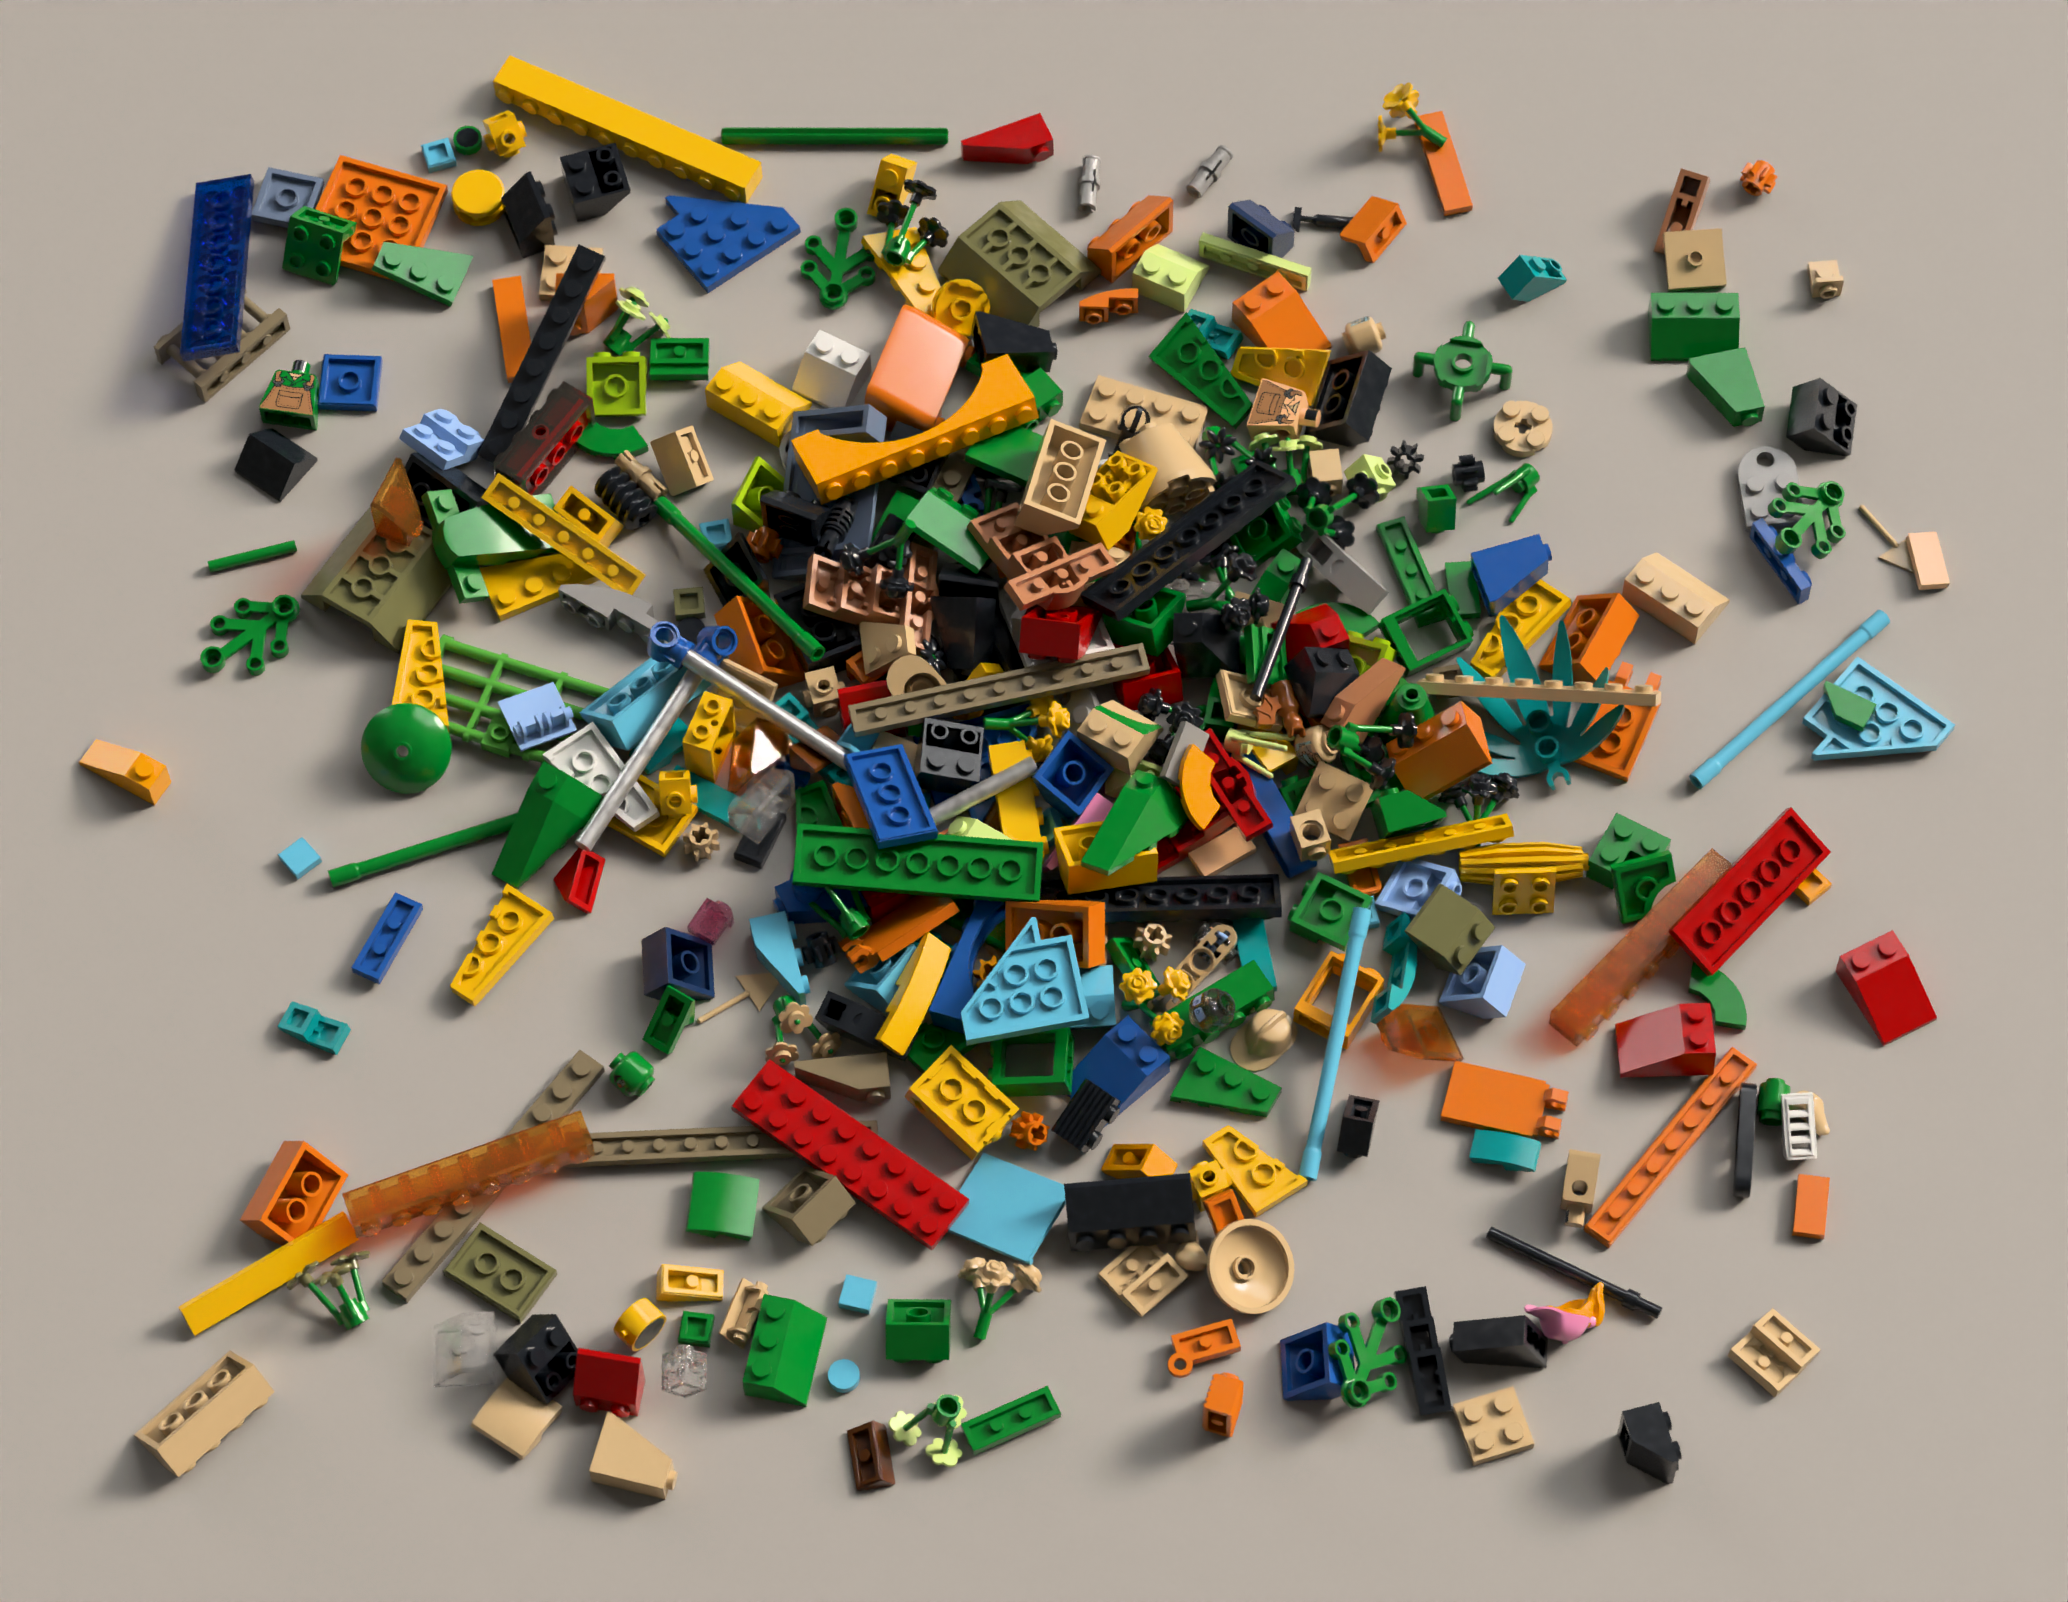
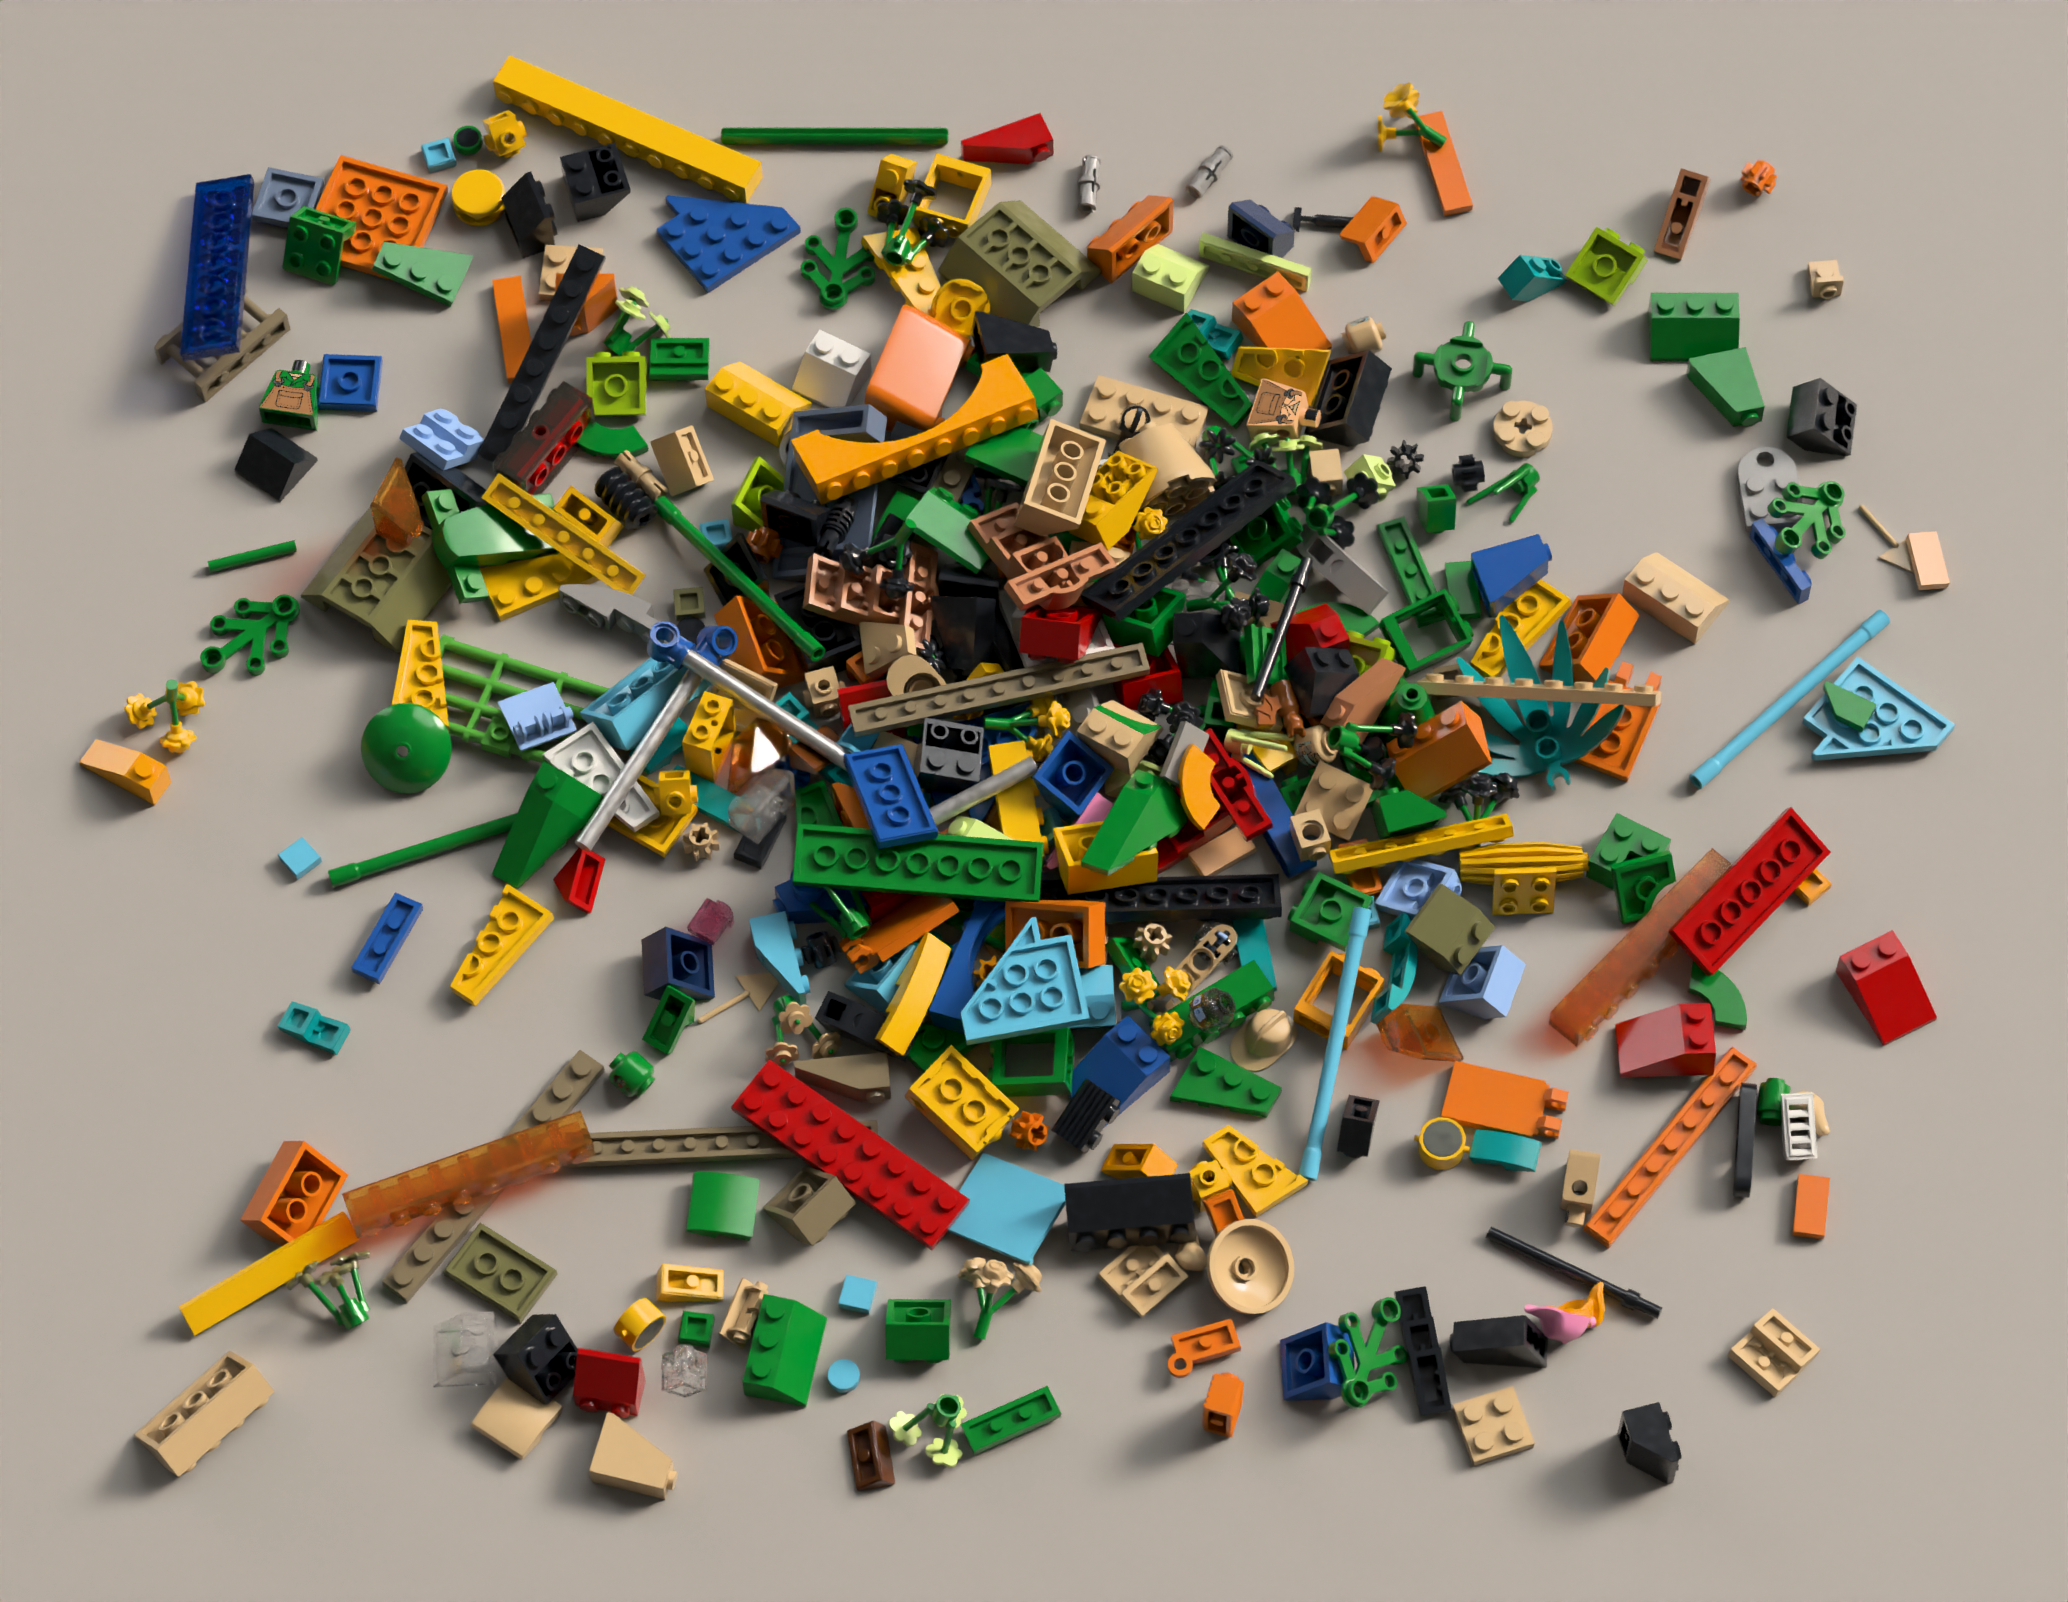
orange slope [1079,288,1138,324] -> none
tan plate [1663,228,1727,291] -> none
none -> yellow plant [124,679,205,753]
none -> yellow window [913,153,991,238]
none -> piece [1414,1117,1470,1170]
none -> lime plate [1565,226,1648,307]

